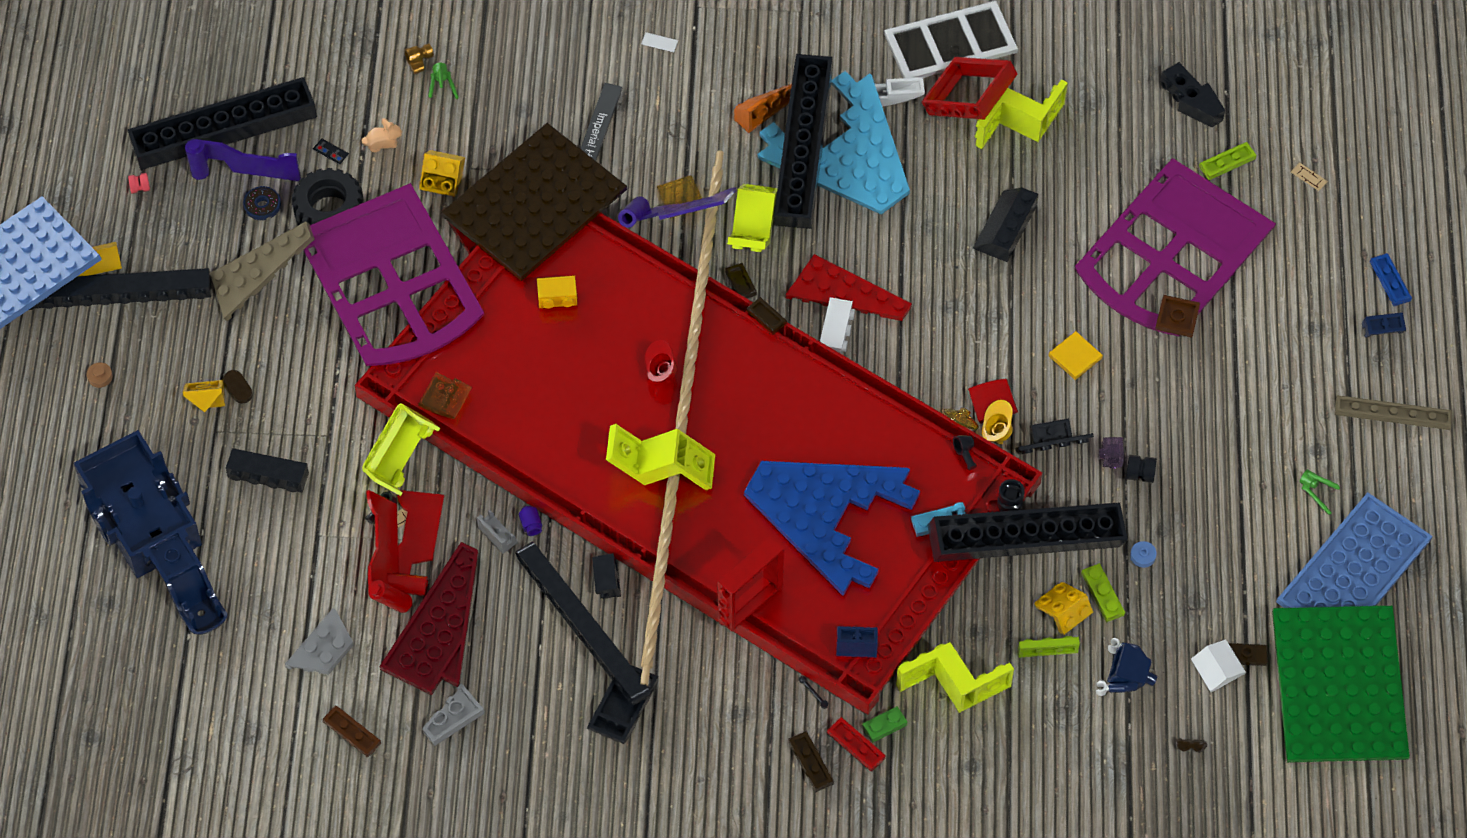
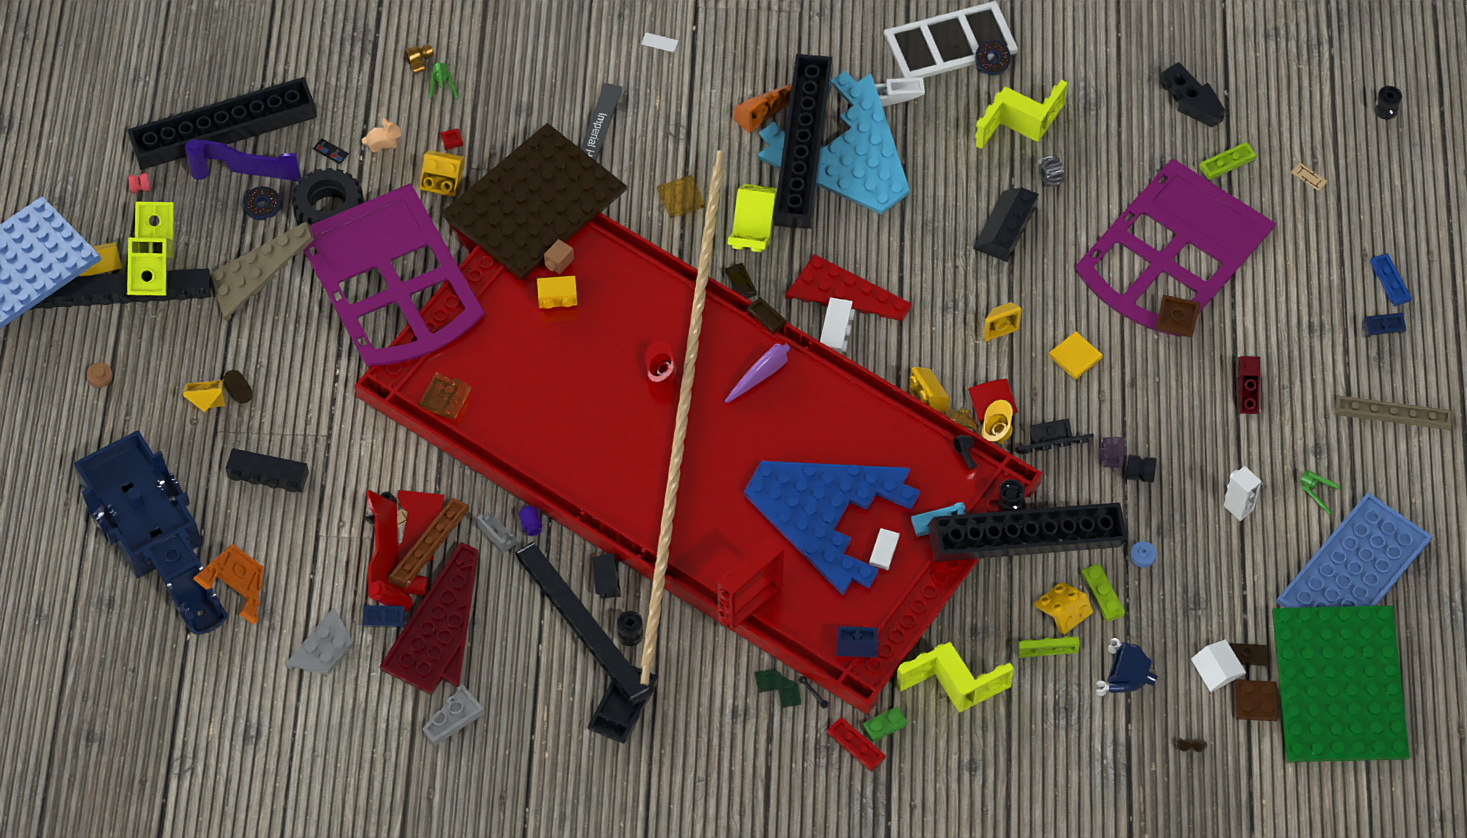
reddish brown plate [322,705,381,758] -> none
neon yellow windscreen [362,403,440,496] -> none
neon yellow bracket [606,424,715,490] -> none
dark purple door [618,187,737,228] -> none
dark brown plate [788,731,834,793] -> none
red window [921,57,1018,120] -> none
none -> neon yellow bracket [127,202,174,296]
none -> orange wing [193,544,263,624]
none -> dark blue hinge [363,605,406,628]
none -> dark orange tile [389,498,469,589]
none -> red tile [440,128,463,151]
none -> medium nougat brick [544,239,574,274]
none -> black wheel [617,611,643,646]
none -> medium lavender piece [725,343,790,403]
none -> clear green tile [755,669,801,708]
none -> white tile [869,528,900,570]
none -> yellow slope [909,367,950,412]
none -> tile [975,39,1011,76]
none -> yellow slope [983,302,1022,342]
none -> flat silver gear [1038,155,1065,187]
none -> white brick [1224,466,1262,521]
none -> reddish brown plate [1235,680,1278,721]
none -> dark red slope [1238,356,1260,414]
none -> black wheel [1374,86,1402,120]

